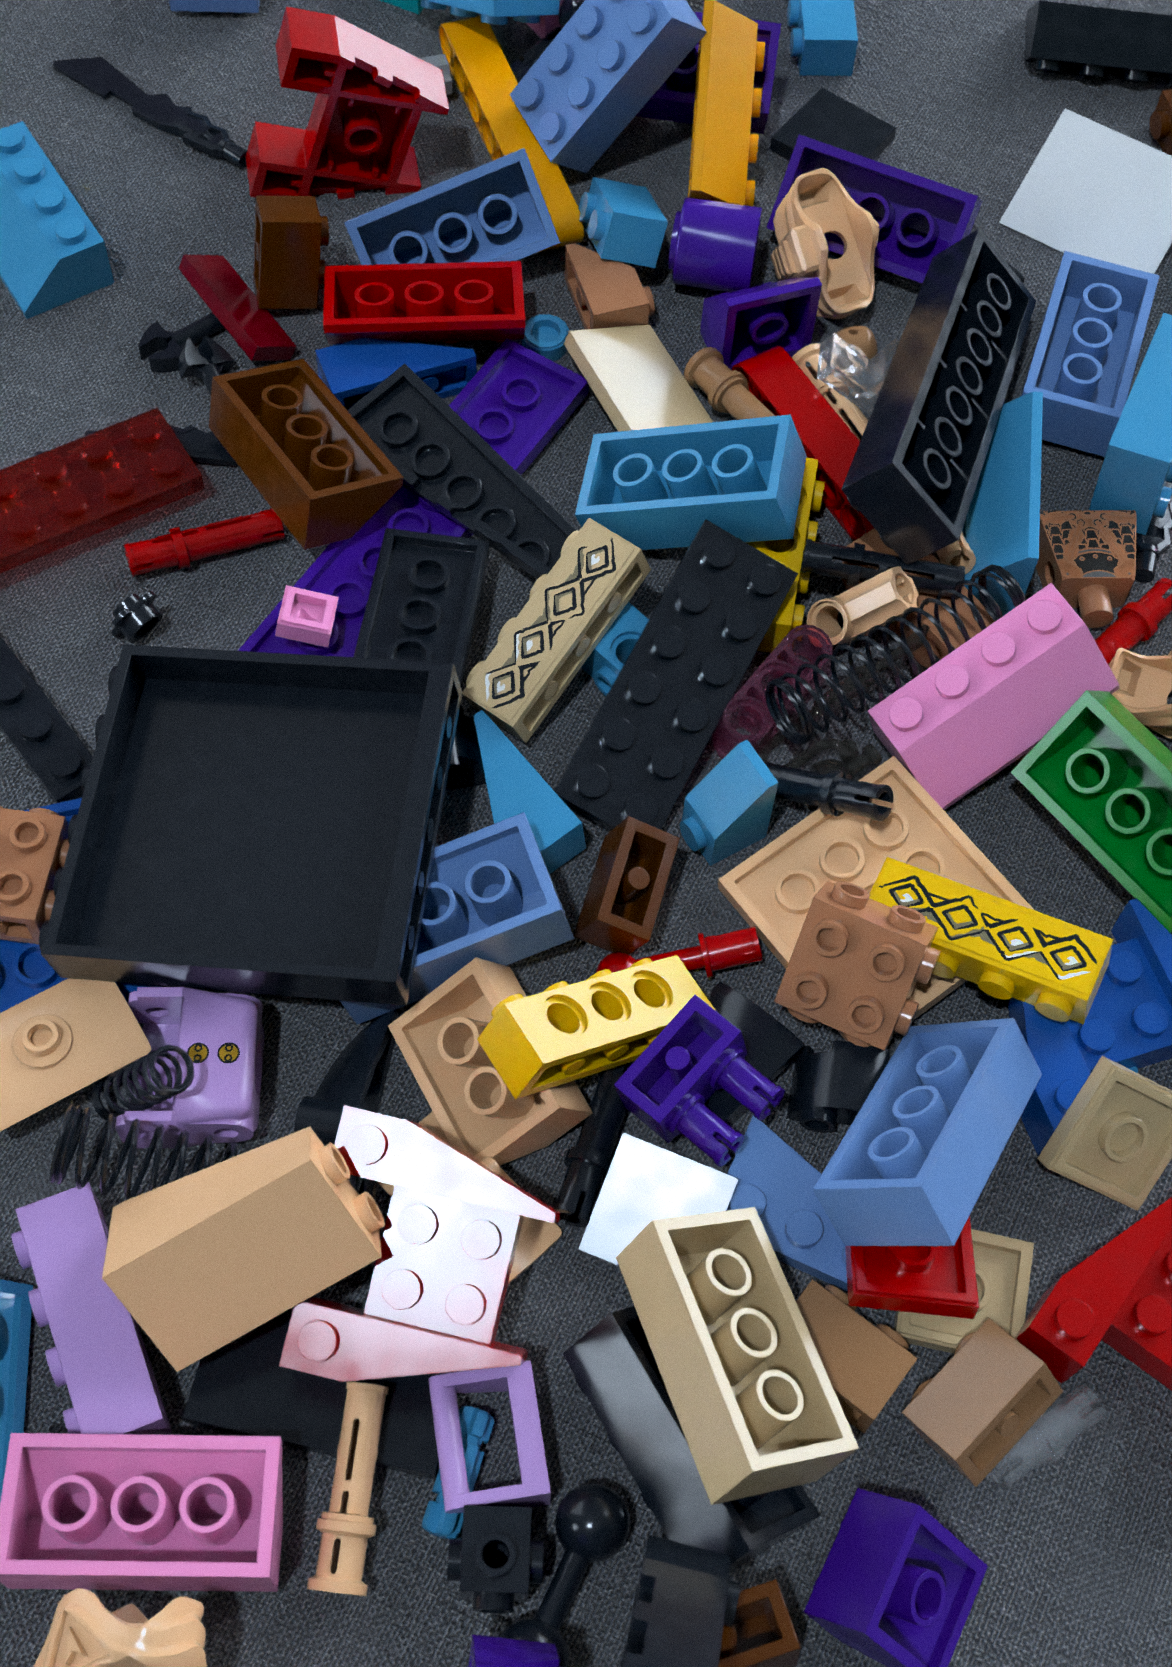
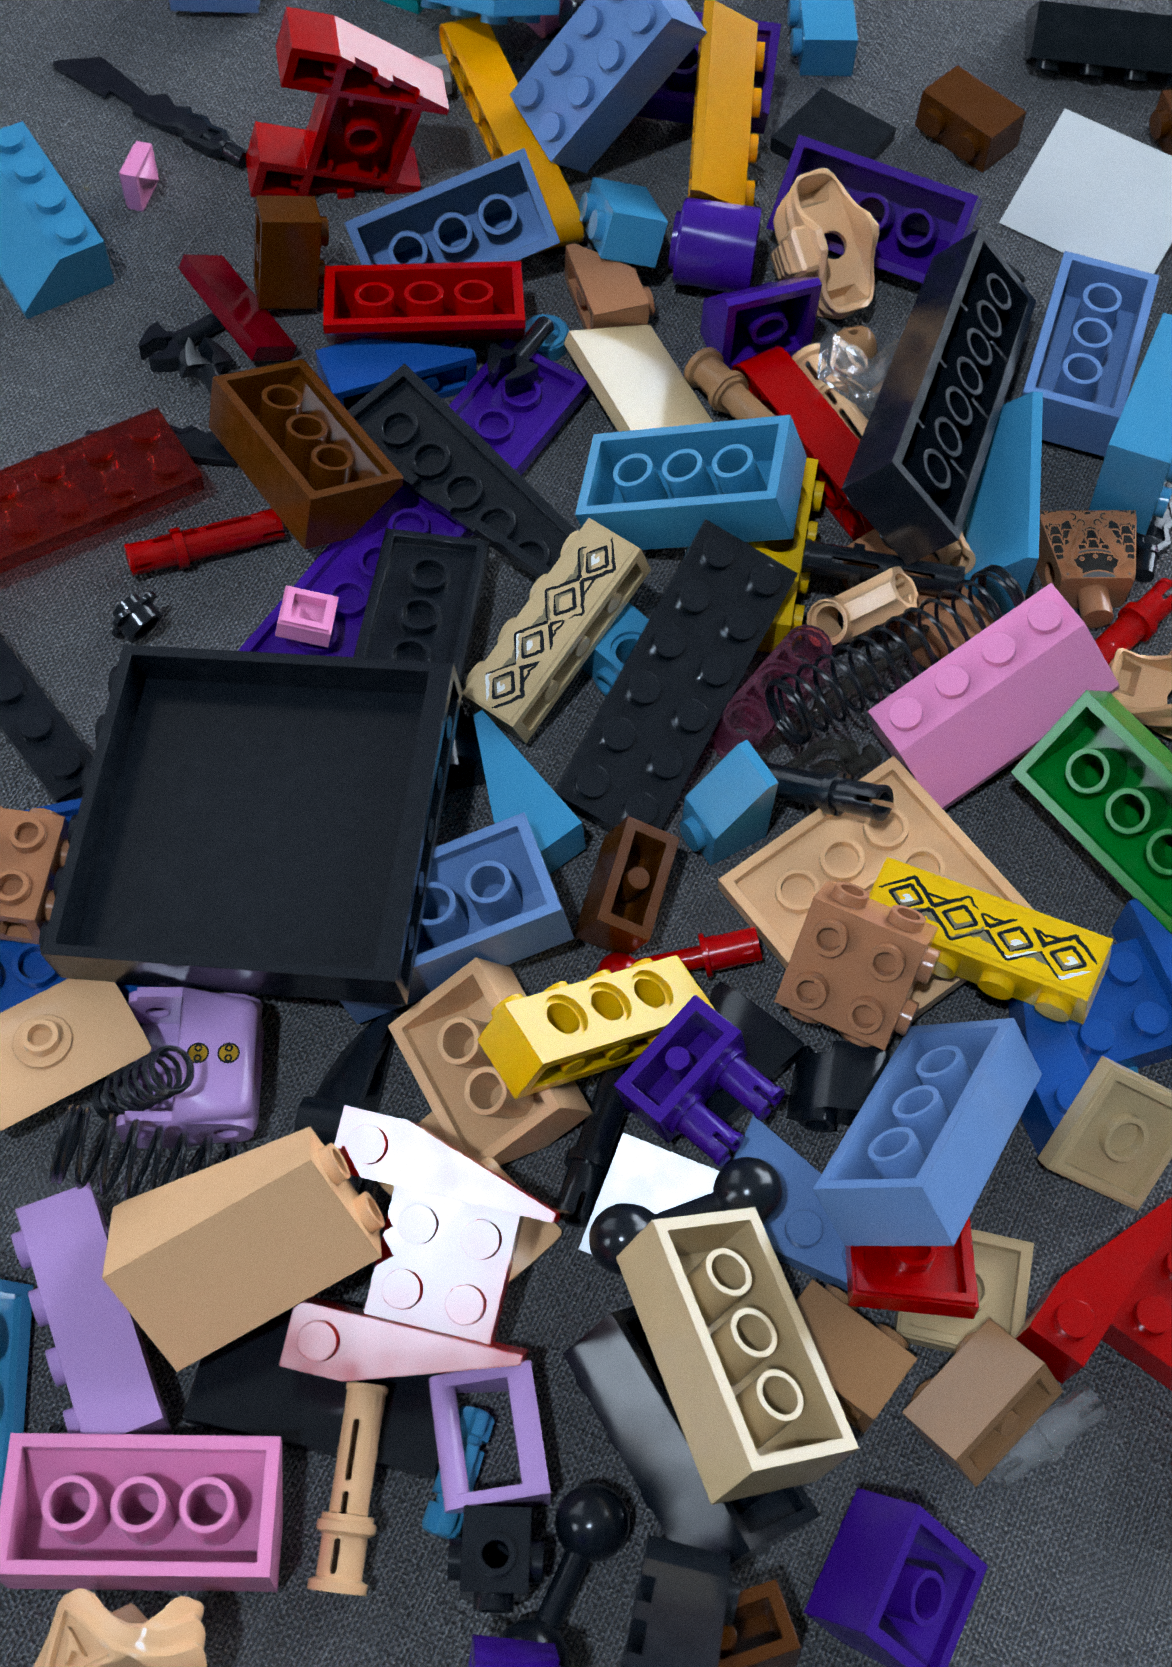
none -> bright pink tile [119,141,159,212]
none -> black bar [487,316,554,393]
none -> black piece [589,1157,784,1275]
none -> reddish brown brick [915,65,1027,173]

